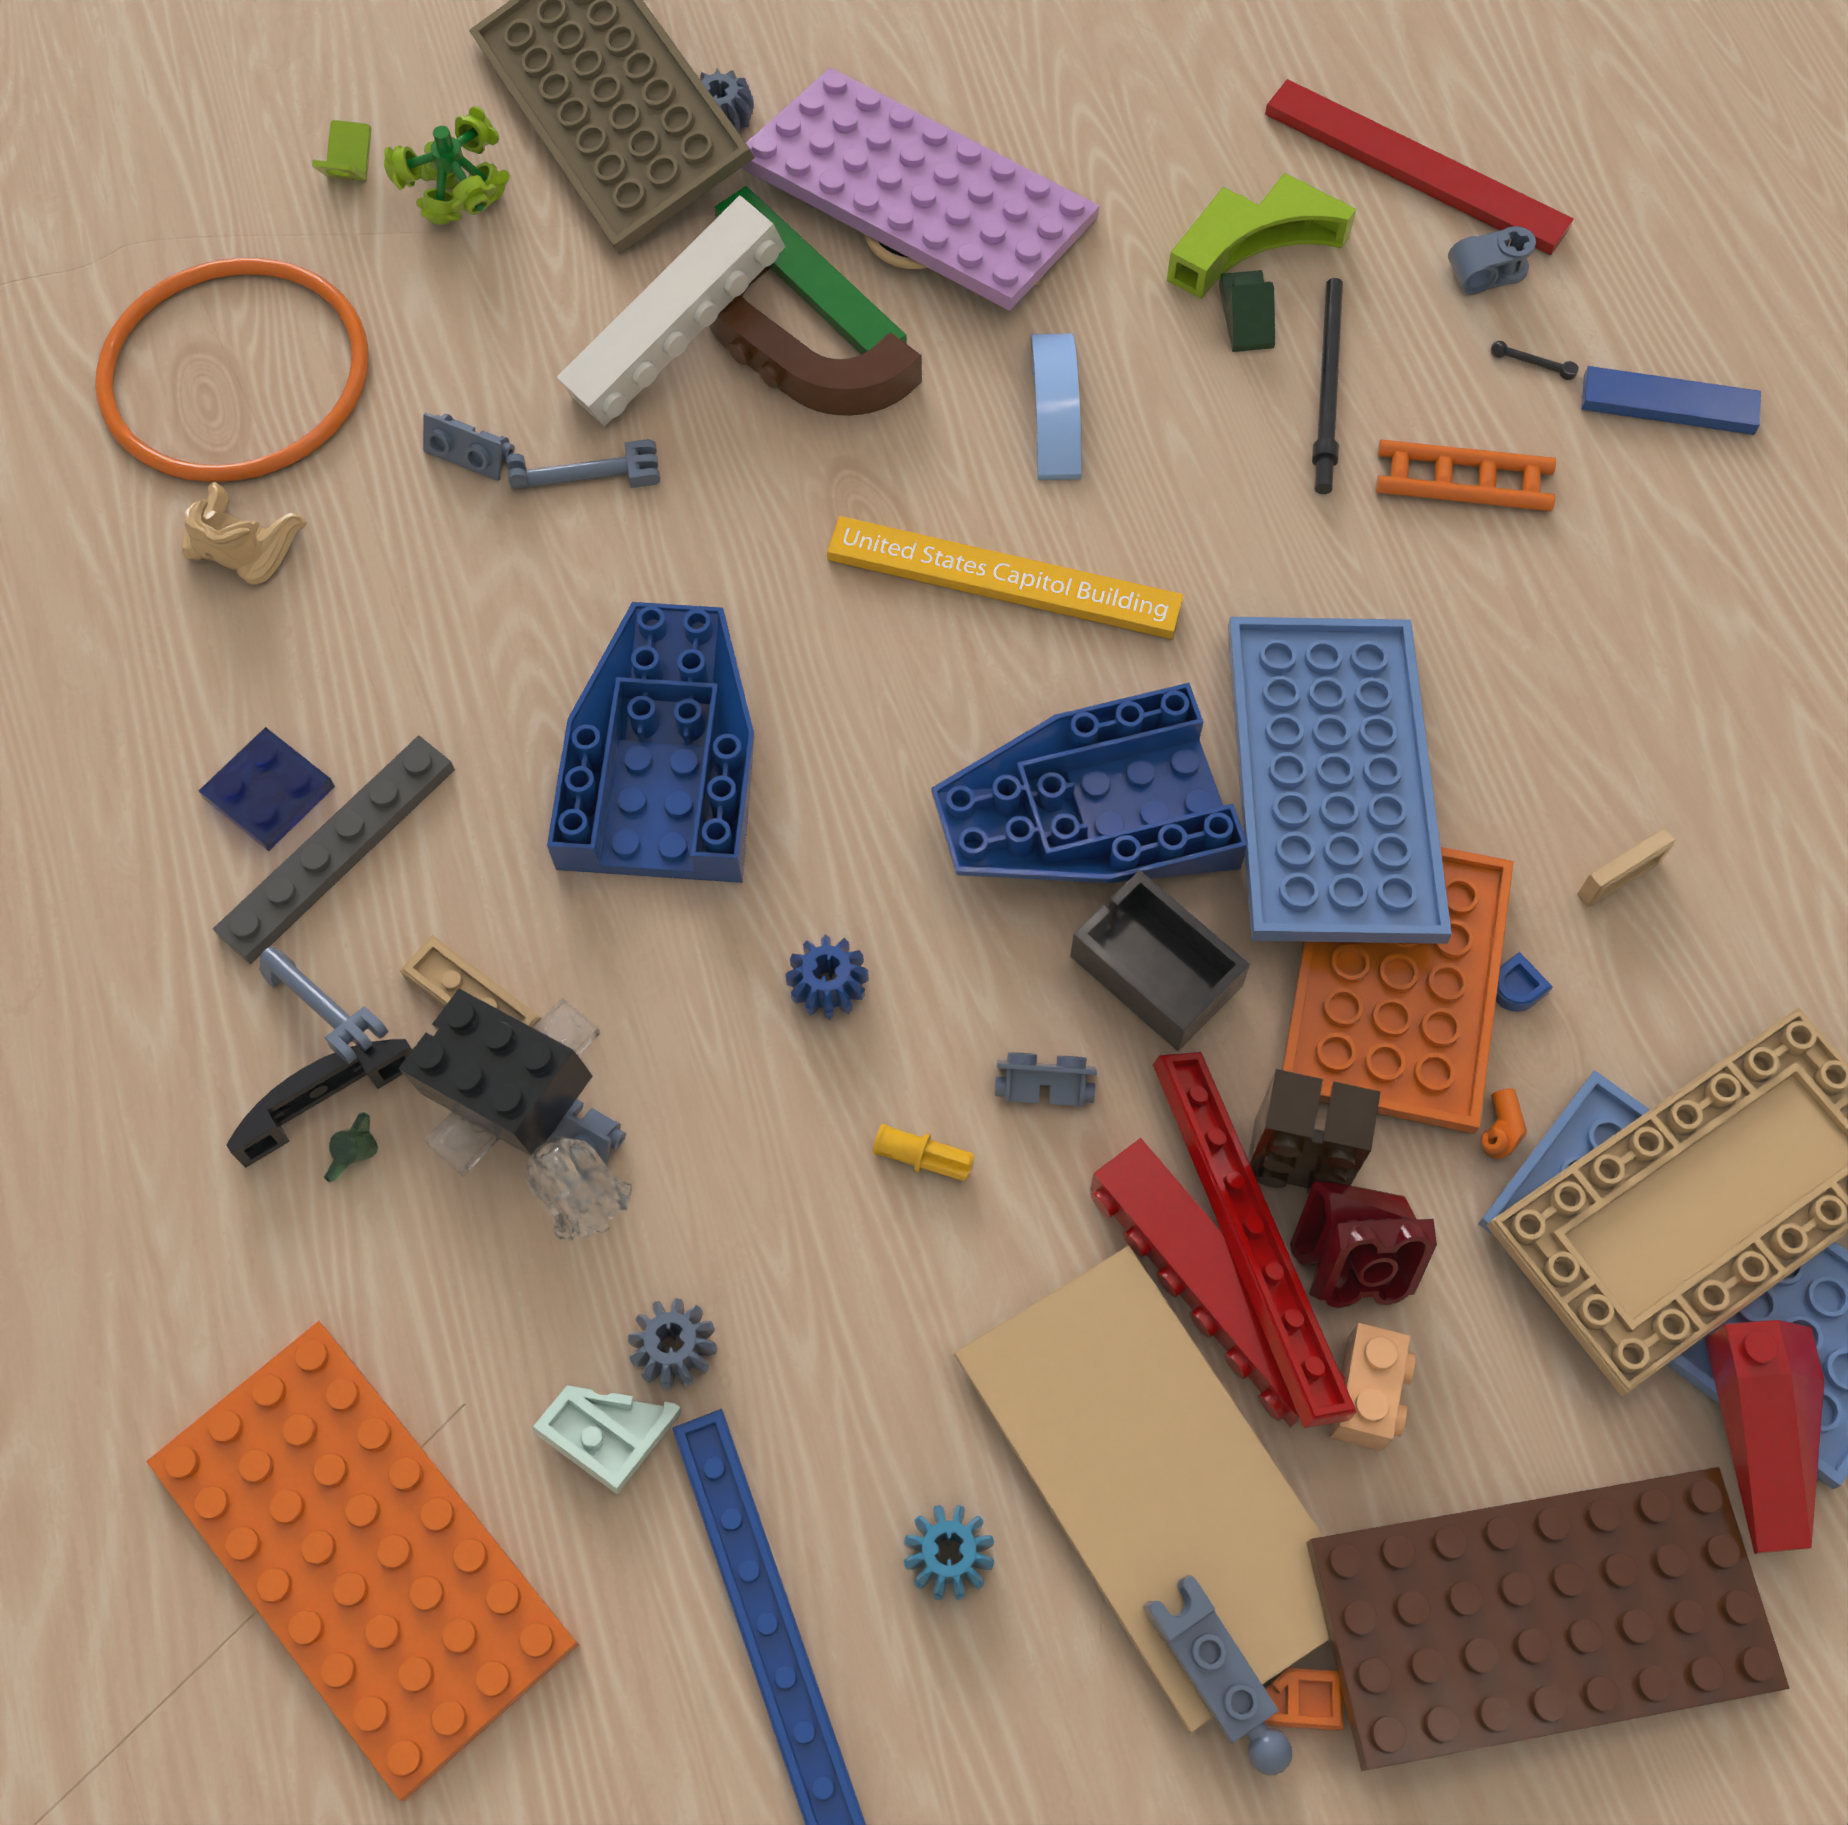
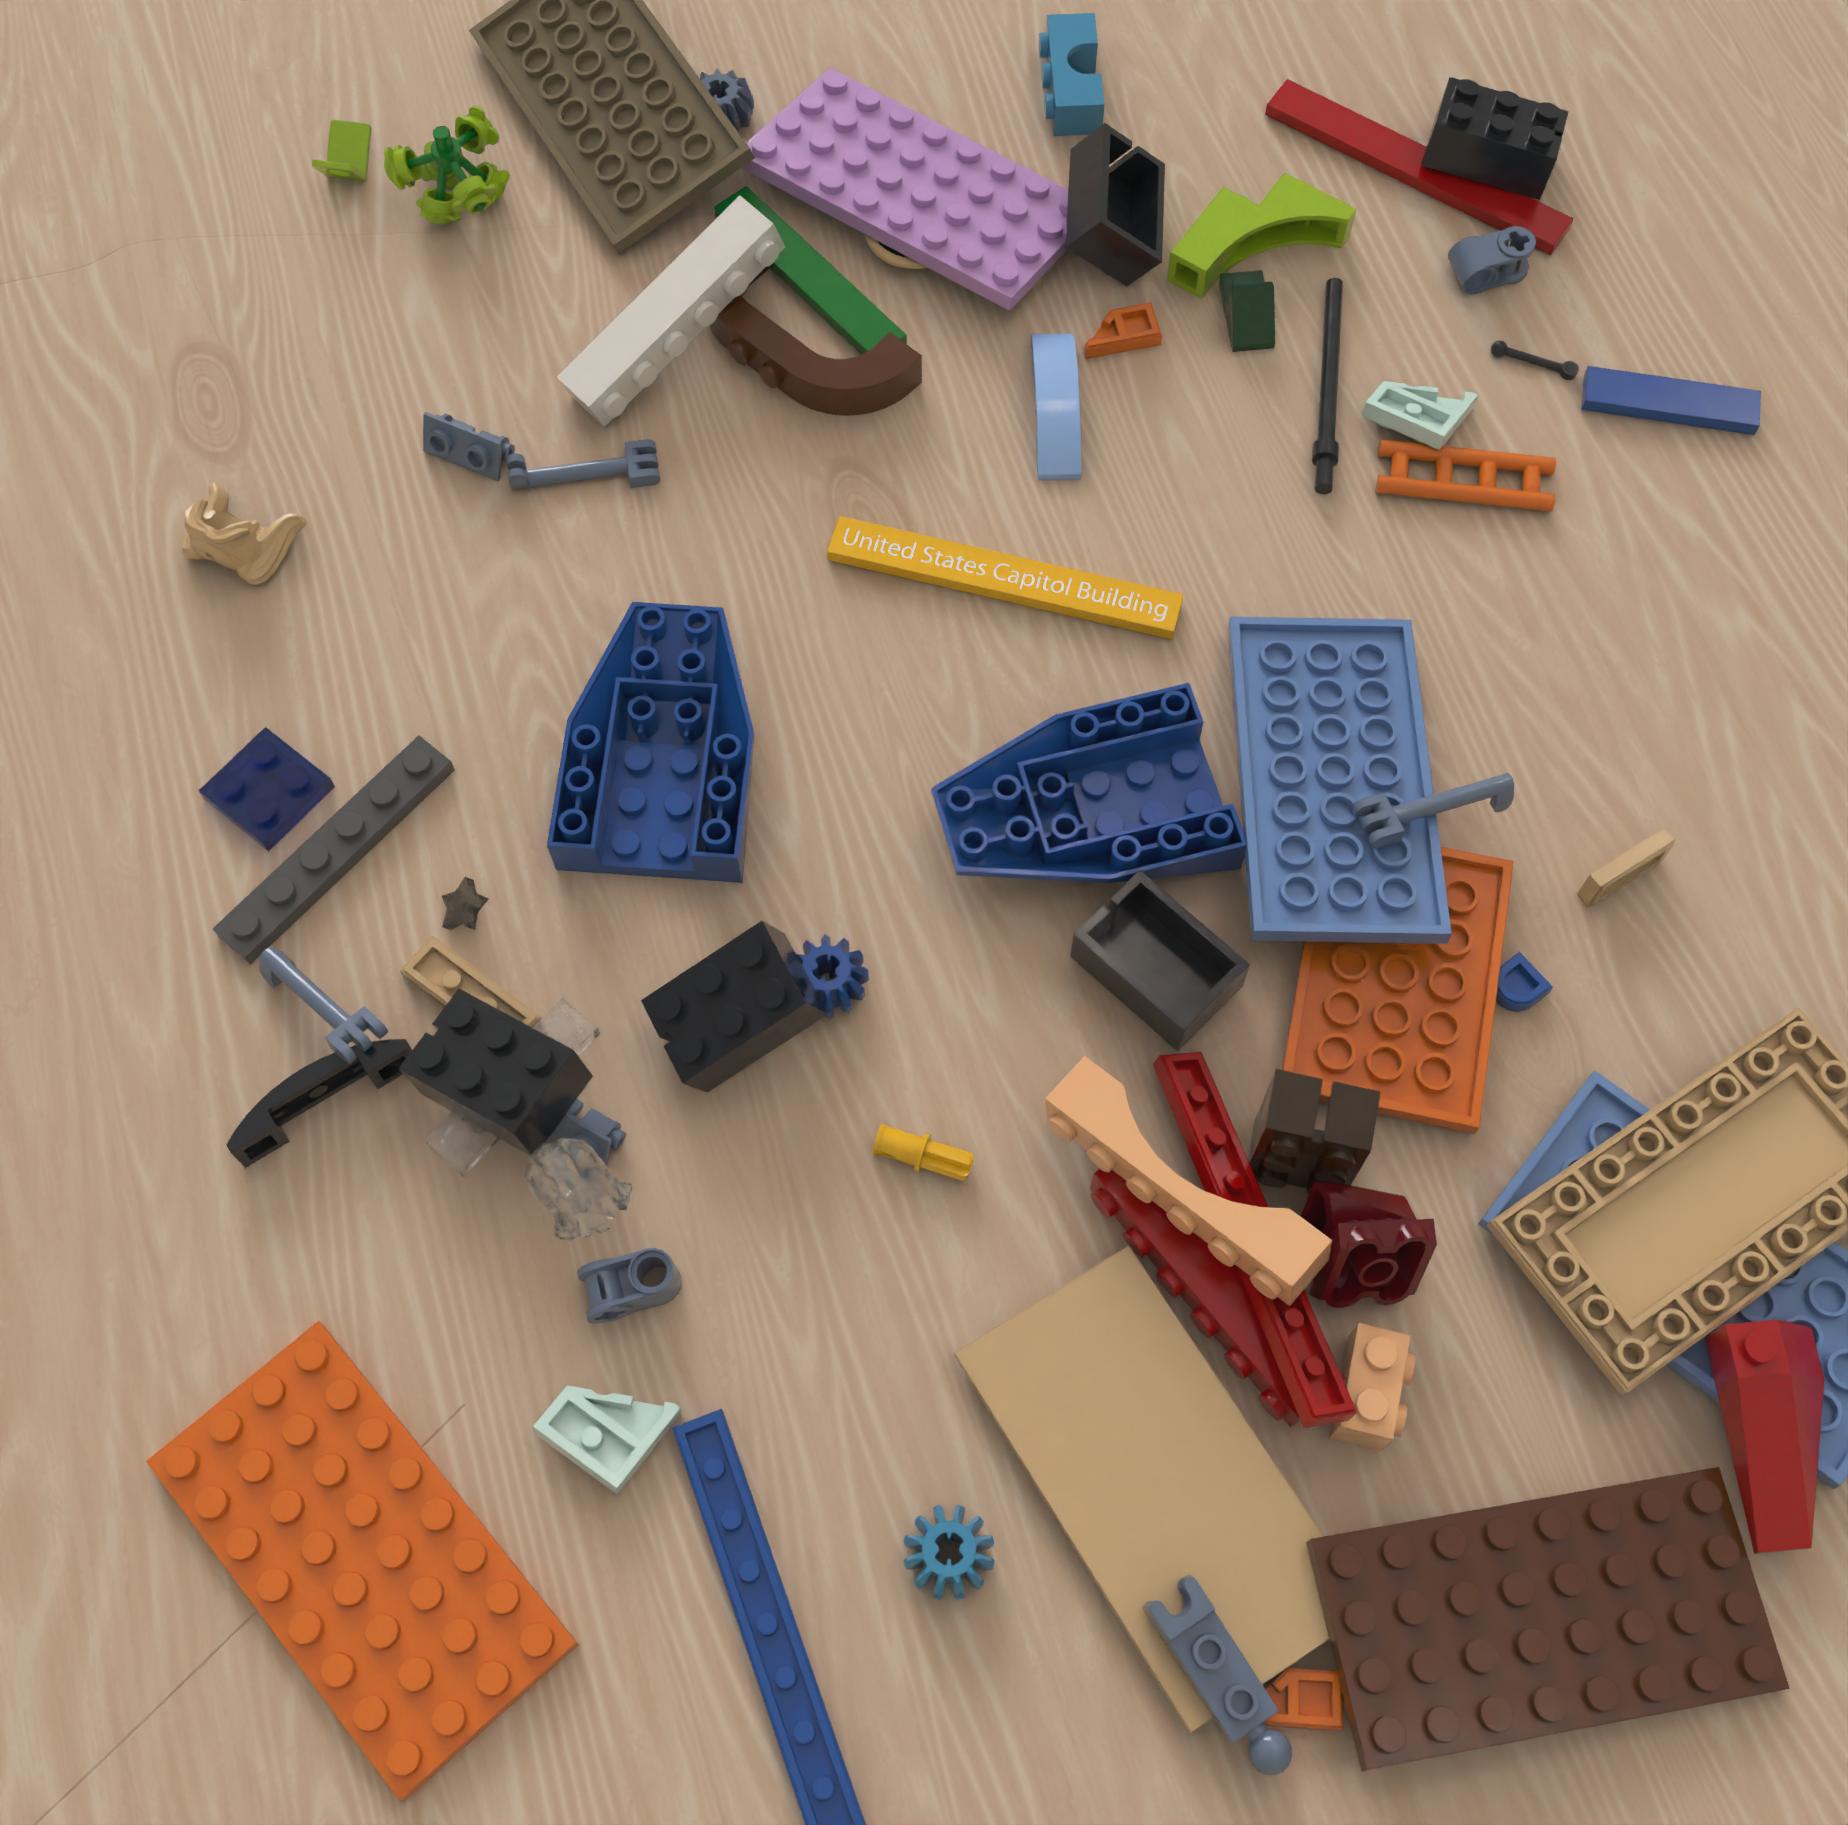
orange piece [95,258,368,482] -> none
clear green piece [324,1112,378,1182] -> none
sand blue gear [628,1298,717,1390] -> none
sand blue hinge [995,1052,1097,1107] -> none
orange arm [1481,1088,1527,1159] -> none
none -> clear smoke piece [442,876,489,930]
none -> sand blue piece [577,1248,682,1324]
none -> black piece [641,921,828,1093]
none -> dark azure arch [1038,13,1105,136]
none -> light nougat arch [1045,1056,1332,1306]
none -> black piece [1065,123,1165,286]
none -> orange tile [1084,302,1162,359]
none -> sand blue hinge [1352,773,1514,848]
none -> light aqua wing [1362,381,1478,450]
none -> black piece [1421,77,1569,200]

